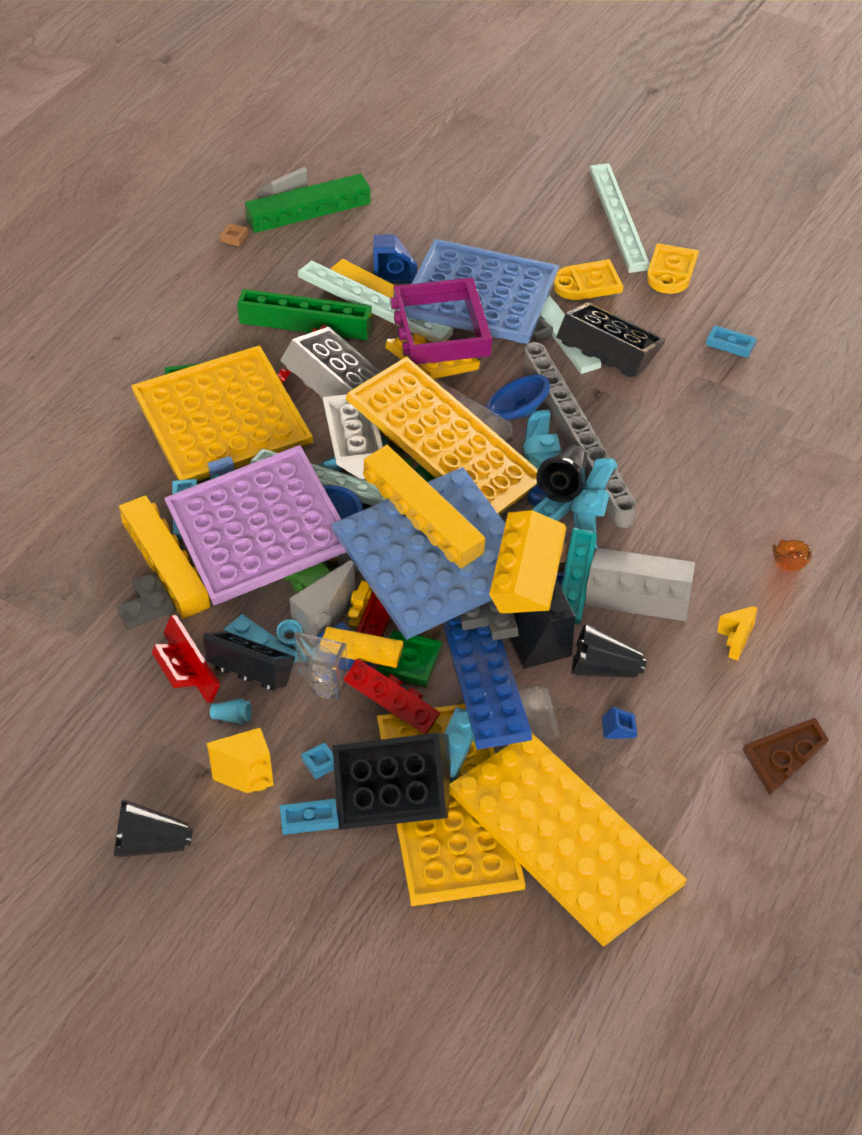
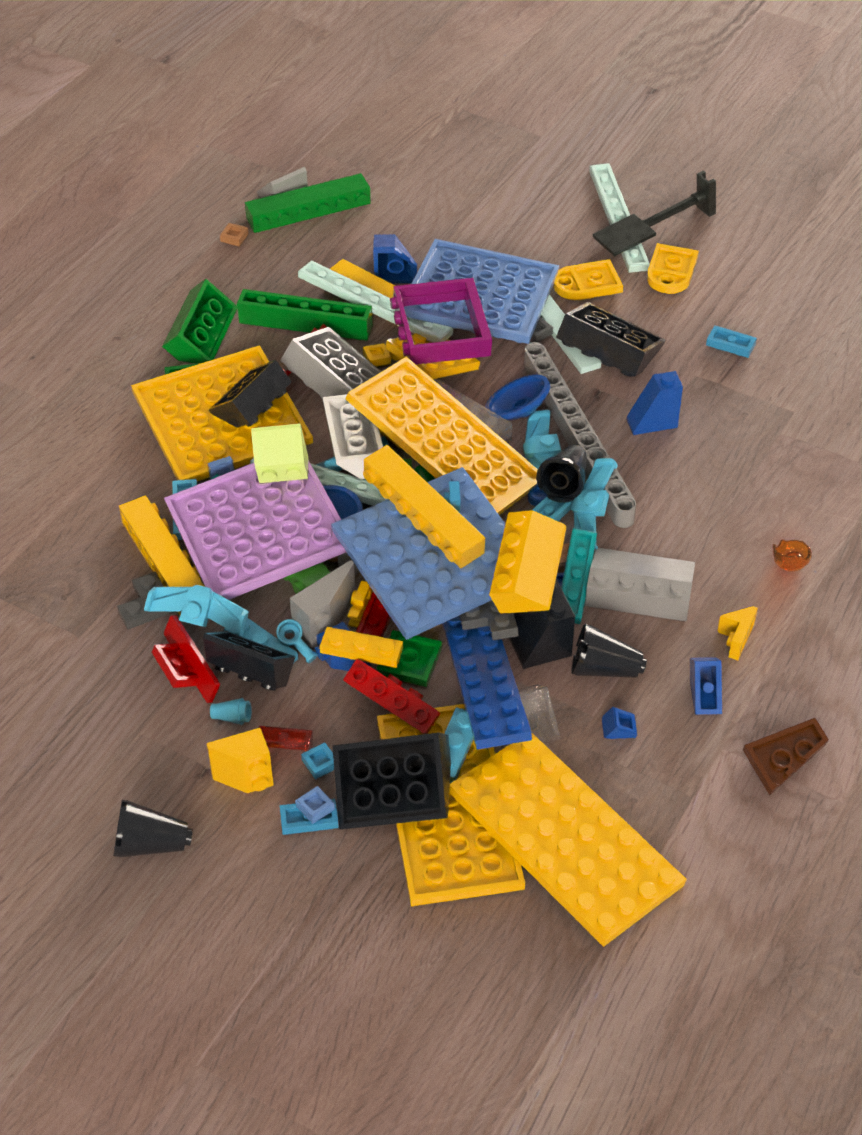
clear slope [294,632,348,701] -> none
none -> medium azure plate [144,585,249,637]
none -> green slope [162,279,238,364]
none -> black slope [208,360,292,428]
none -> yellowish green slope [251,424,308,483]
none -> clear red slope [258,726,313,751]
none -> medium blue tile [295,786,335,824]
none -> yellow plate [363,343,401,367]
none -> dark azure plate [444,481,460,513]
none -> pearl dark grey piece [593,171,716,256]
none -> blue slope [626,371,683,435]
none -> blue slope [690,657,722,715]

